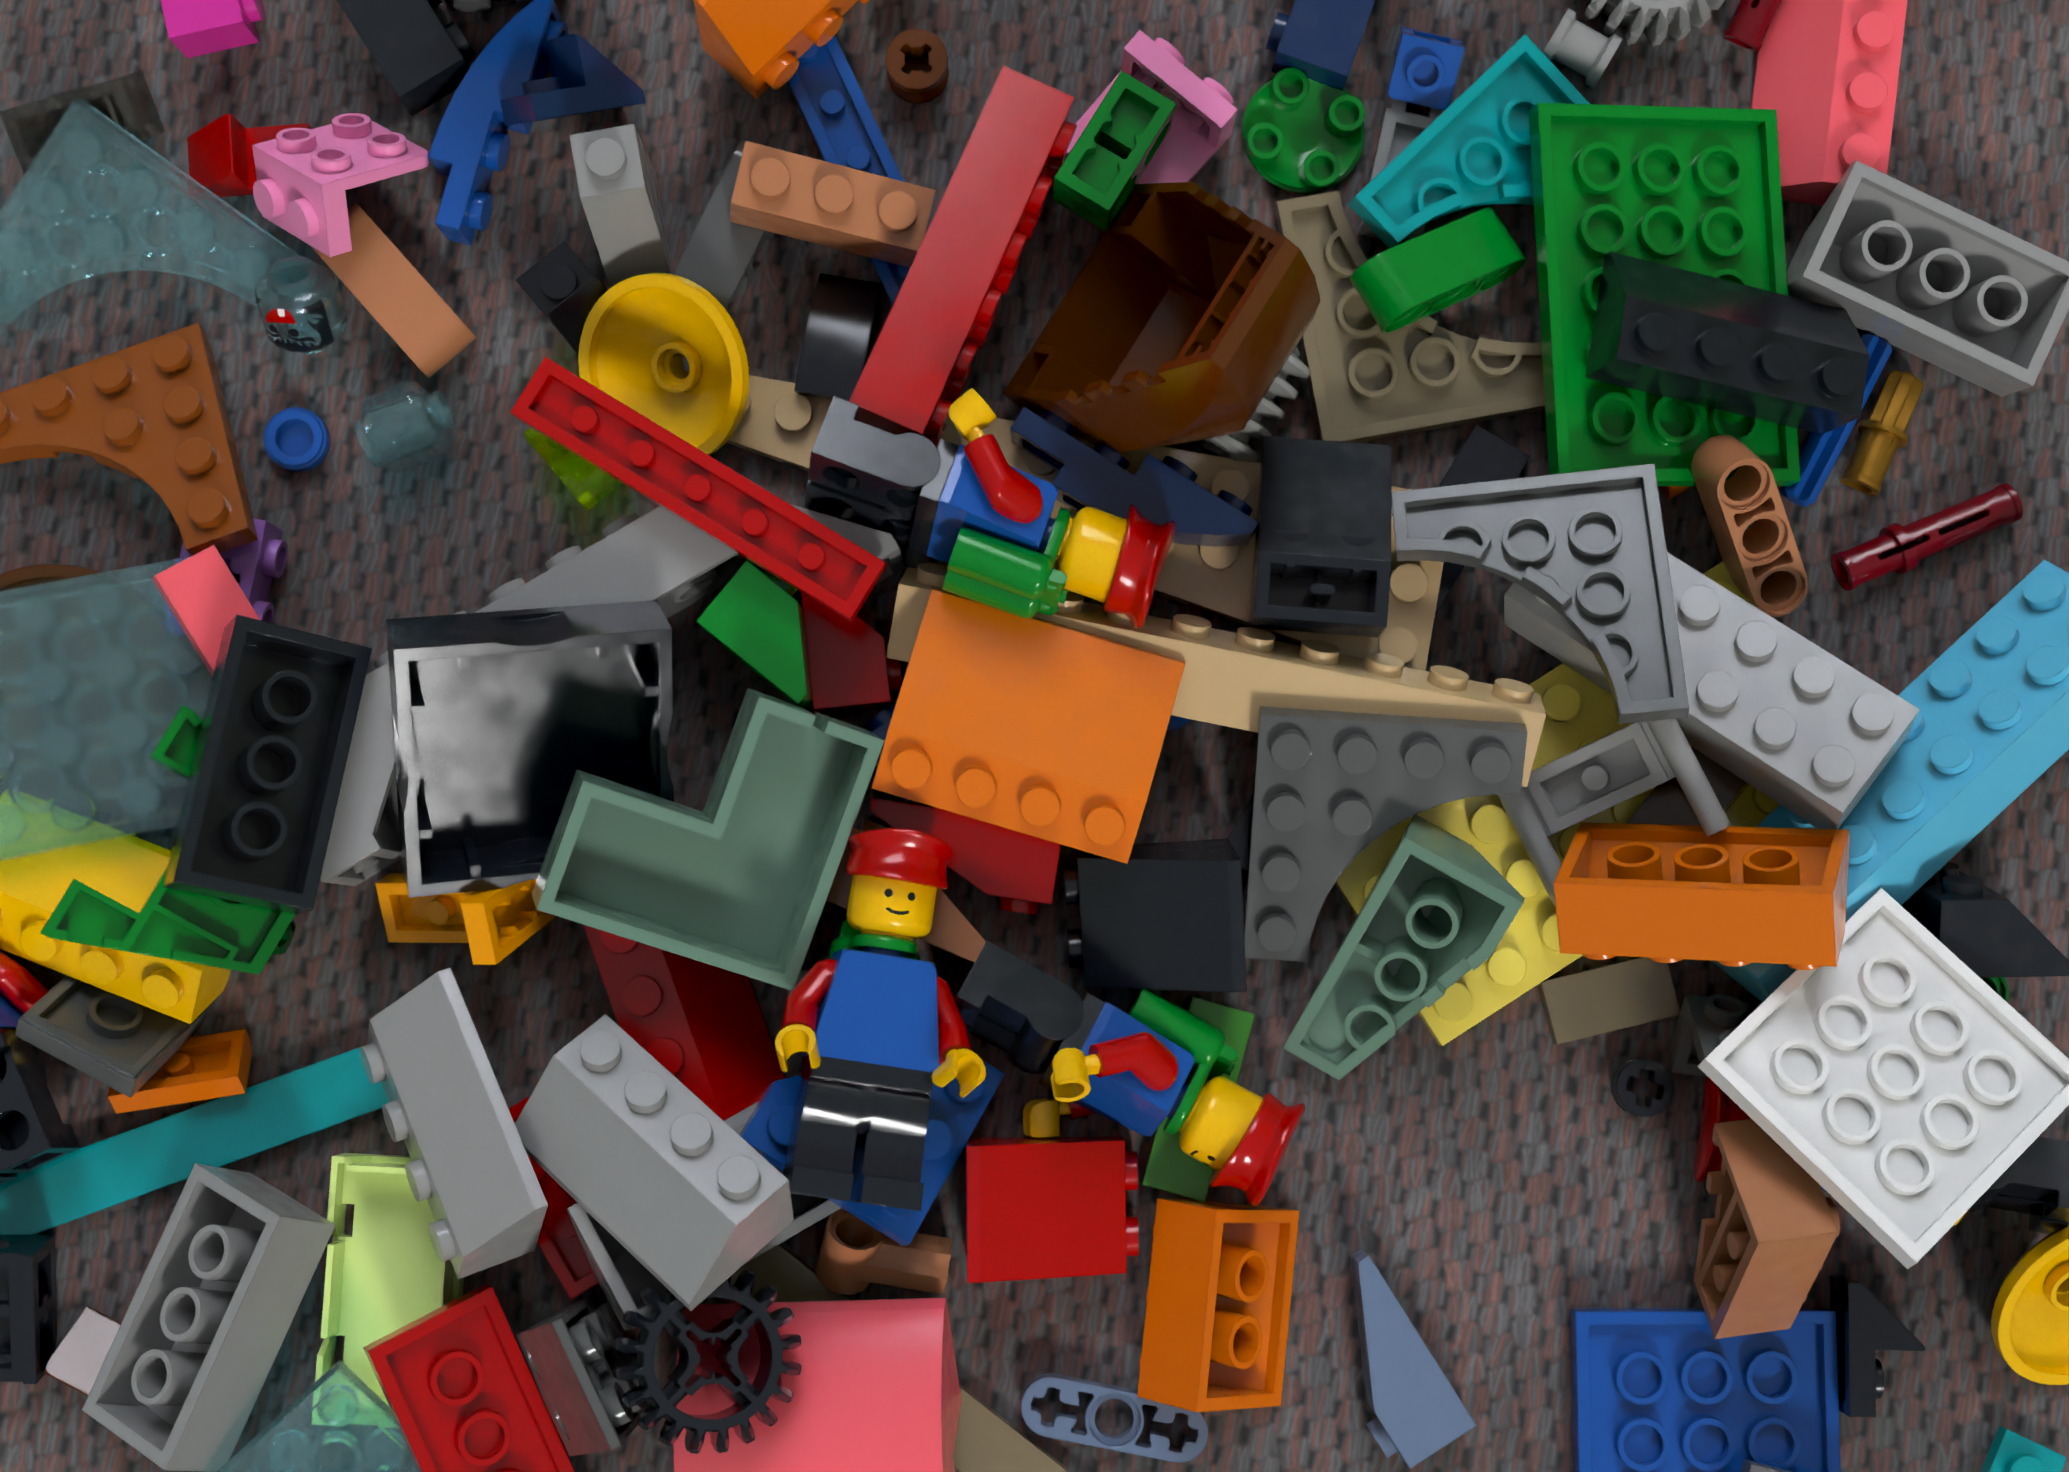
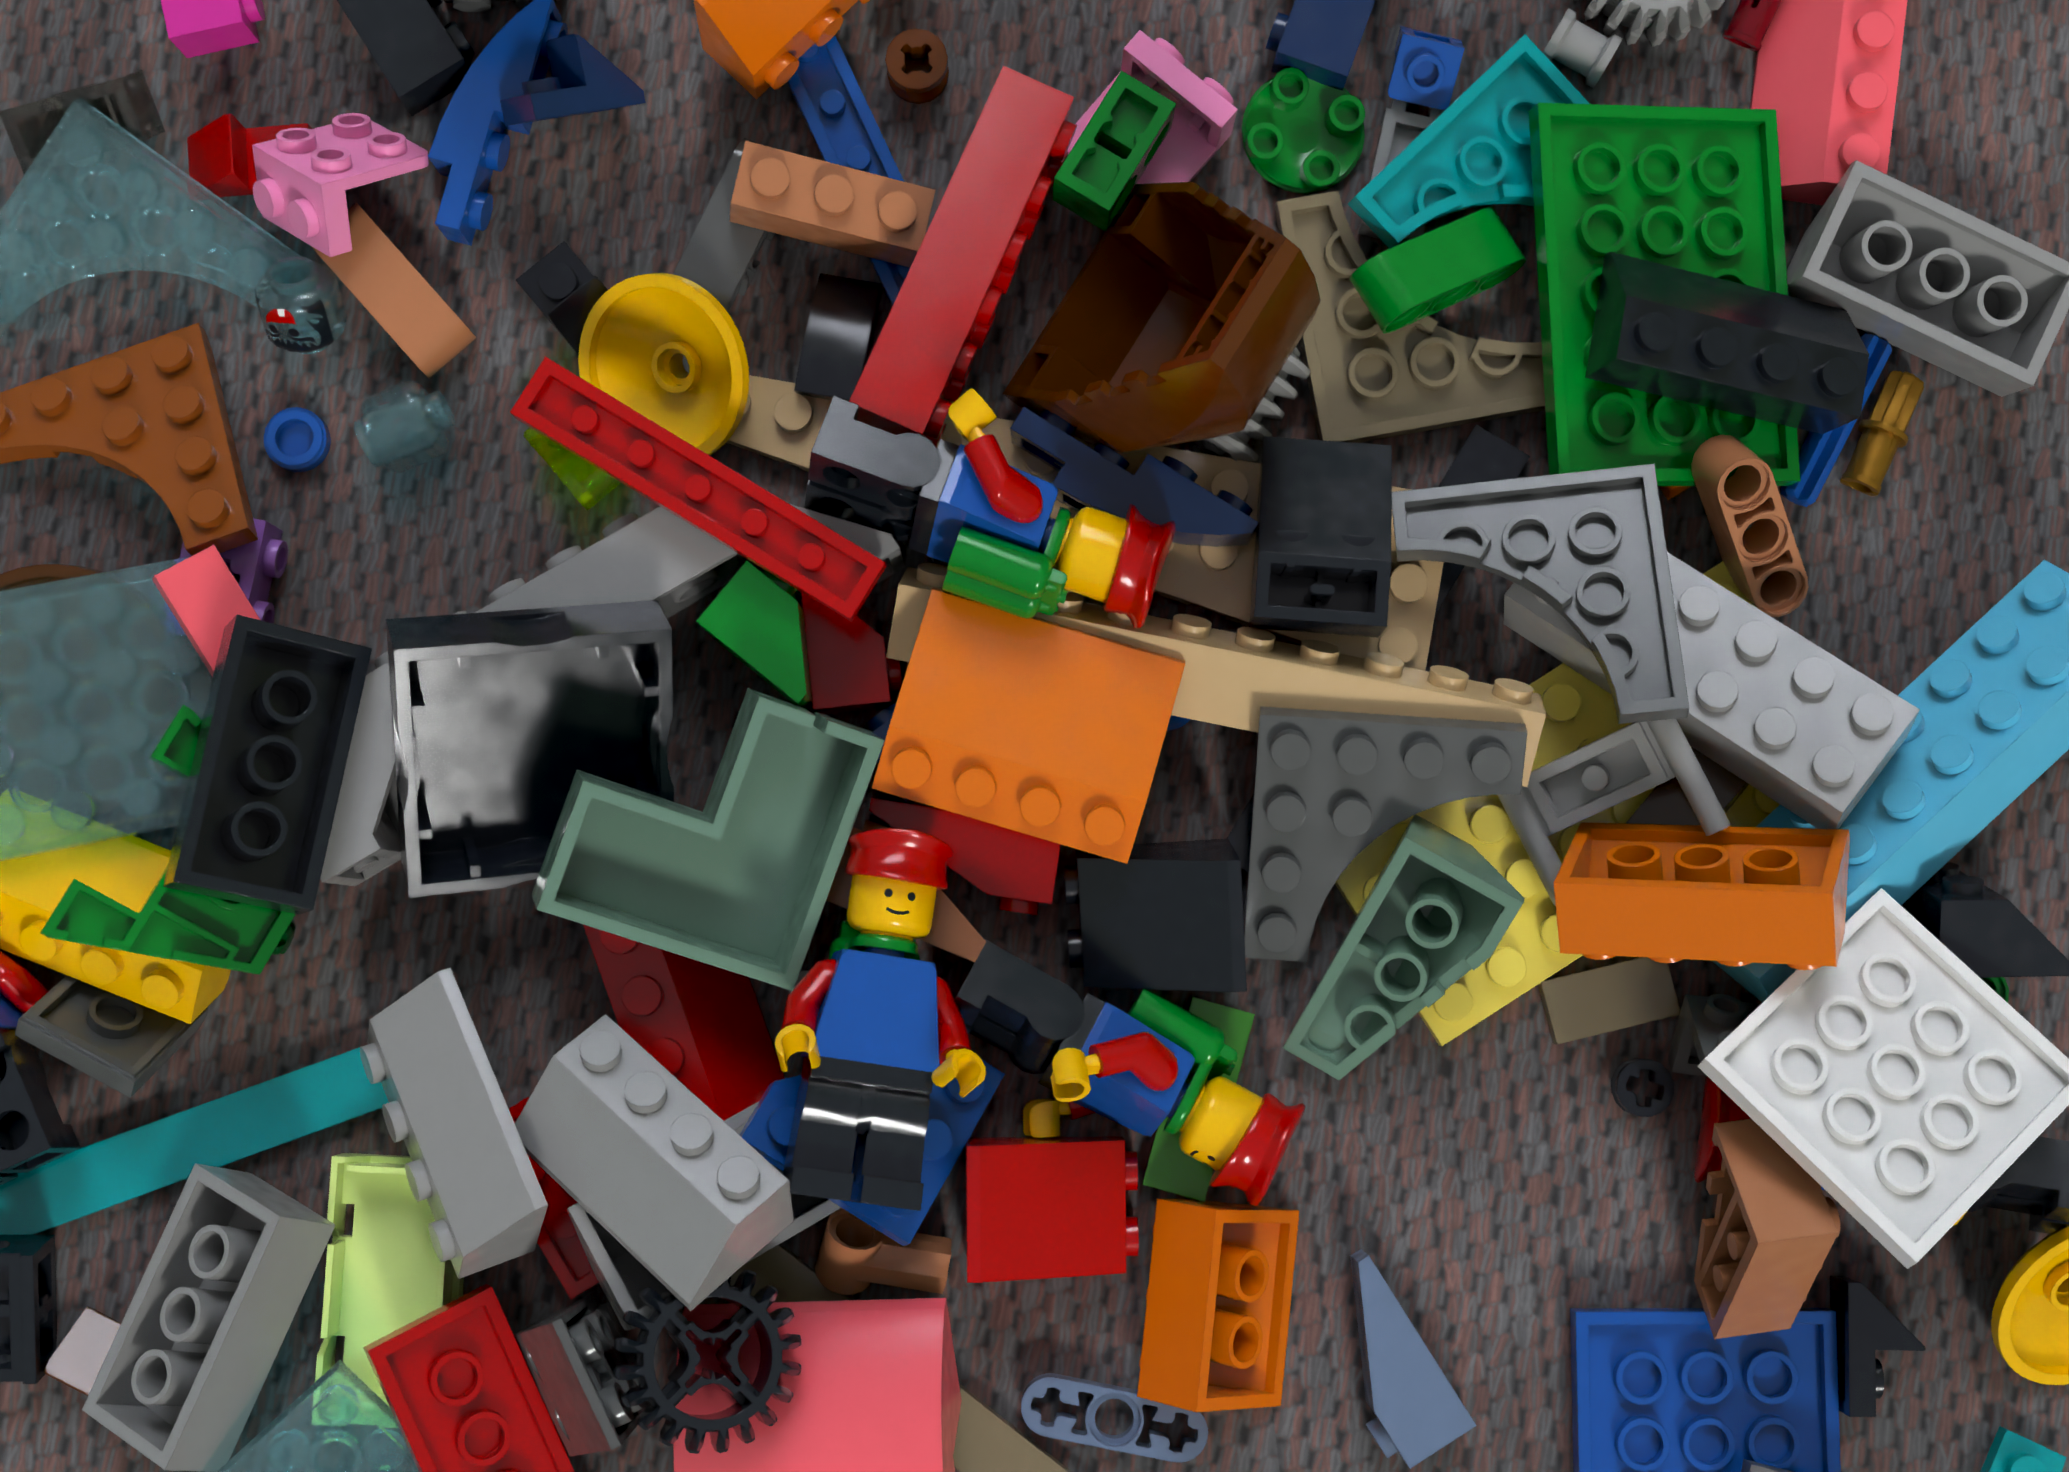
orange plate [107,1029,253,1114] -> none
light orange bracket [375,873,556,965] -> none
light grey slope [569,124,673,288] -> none
dark red pin [1830,483,2023,591] -> none

